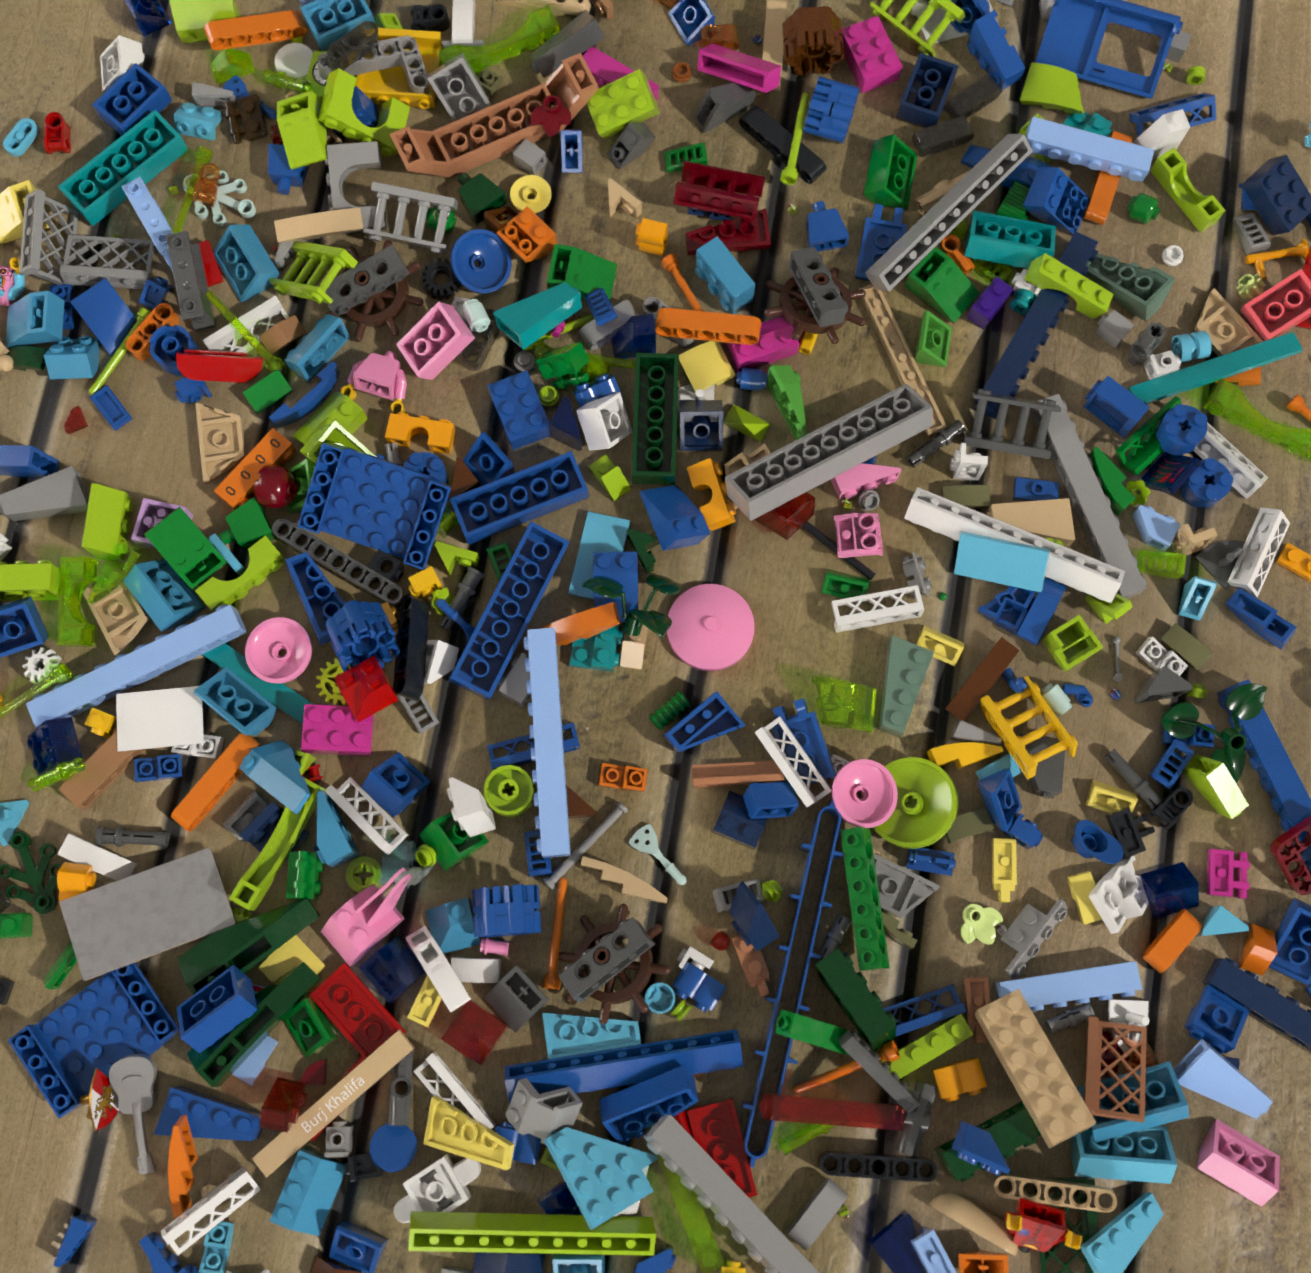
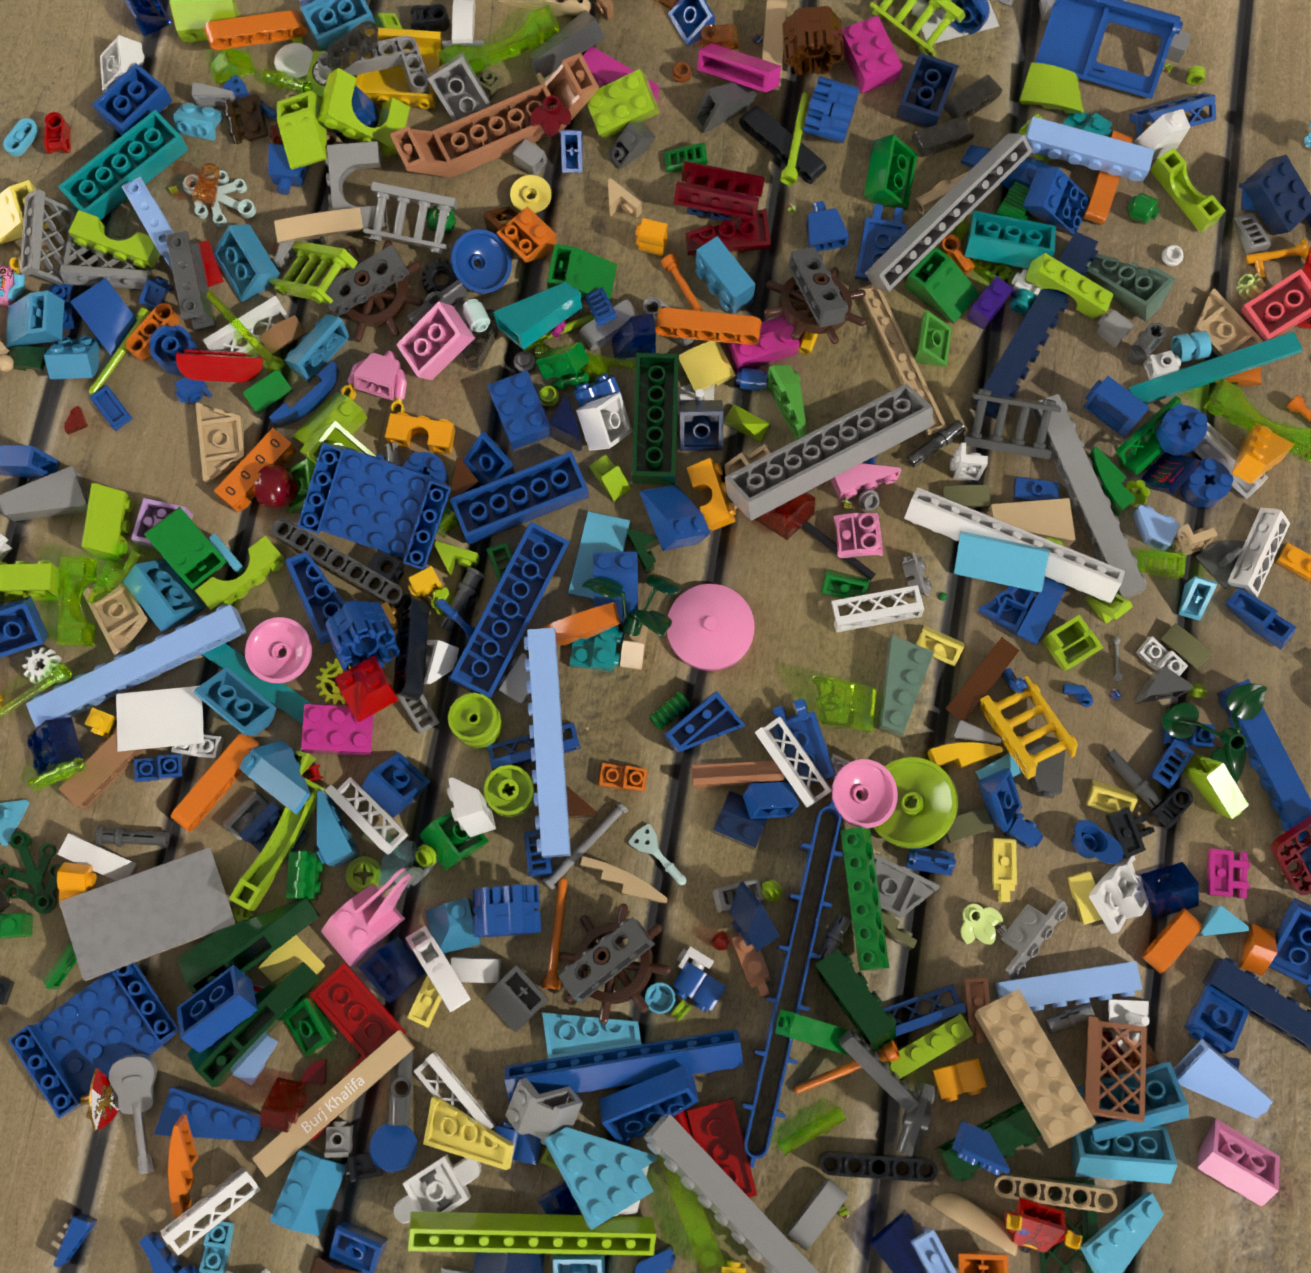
clear neon green piece [172,146,213,233] -> none
green torso [219,497,277,549] -> none
clear red slope [441,999,509,1065] -> none
dark green torso [457,173,507,226] -> none
bright pink pin [480,937,509,956] -> none
clear red brick [760,1093,904,1131] -> none
blue wedge [967,10,1025,91] -> none
light aqua brick [1040,683,1072,717] -> none
none -> lime arch [68,210,160,269]
none -> dark grey piece [406,280,469,327]
none -> lime wheel [448,693,503,749]
none -> light orange wedge [1232,423,1294,484]

